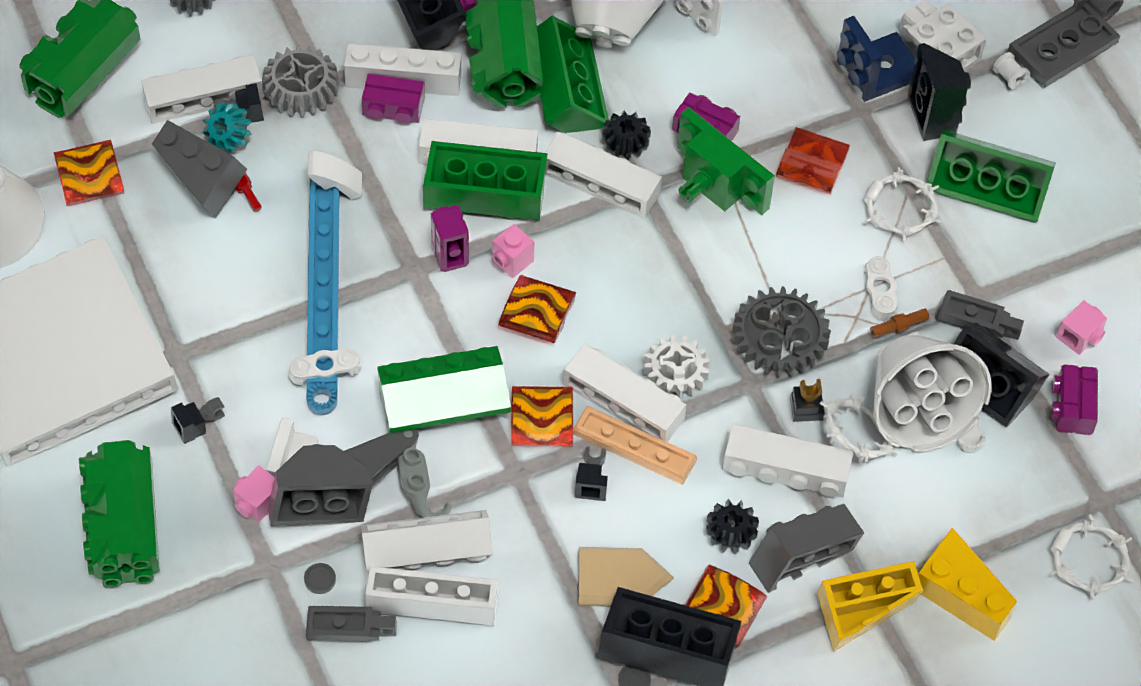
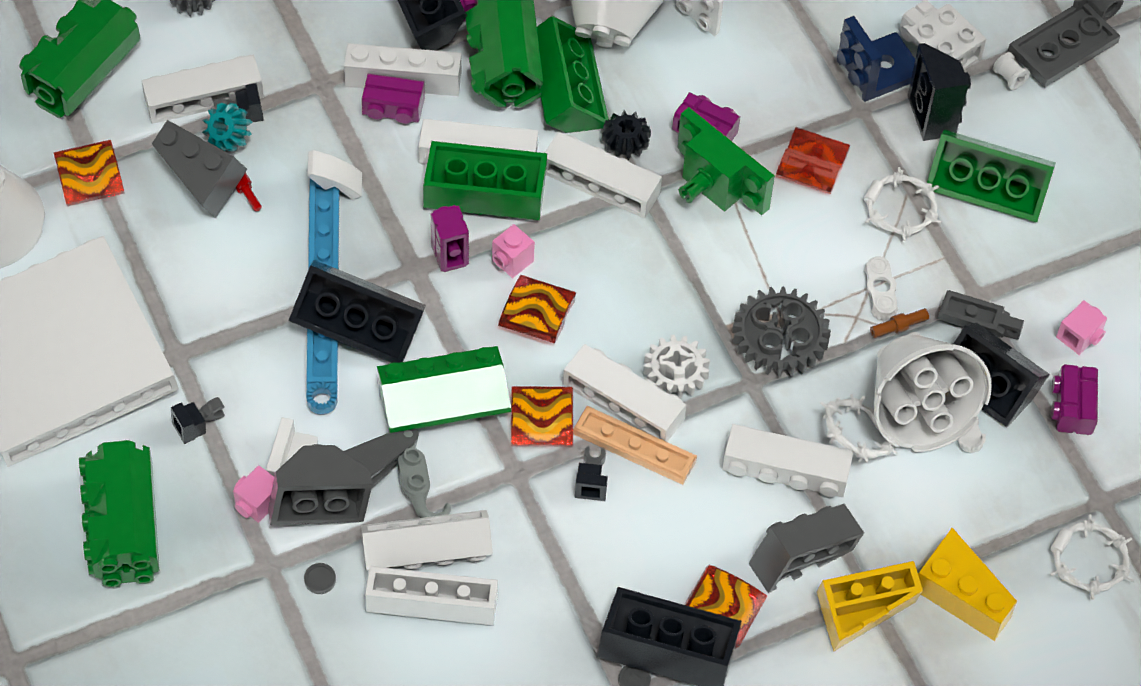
light grey gear [262,45,339,117] -> none
white piece [289,349,362,385] -> none
dark grey hinge [306,606,397,642] -> none
tan tile [579,547,674,606] -> none
black gear [705,498,759,554] -> none
black piece [790,379,825,422] -> none
none -> black slope [288,260,426,363]

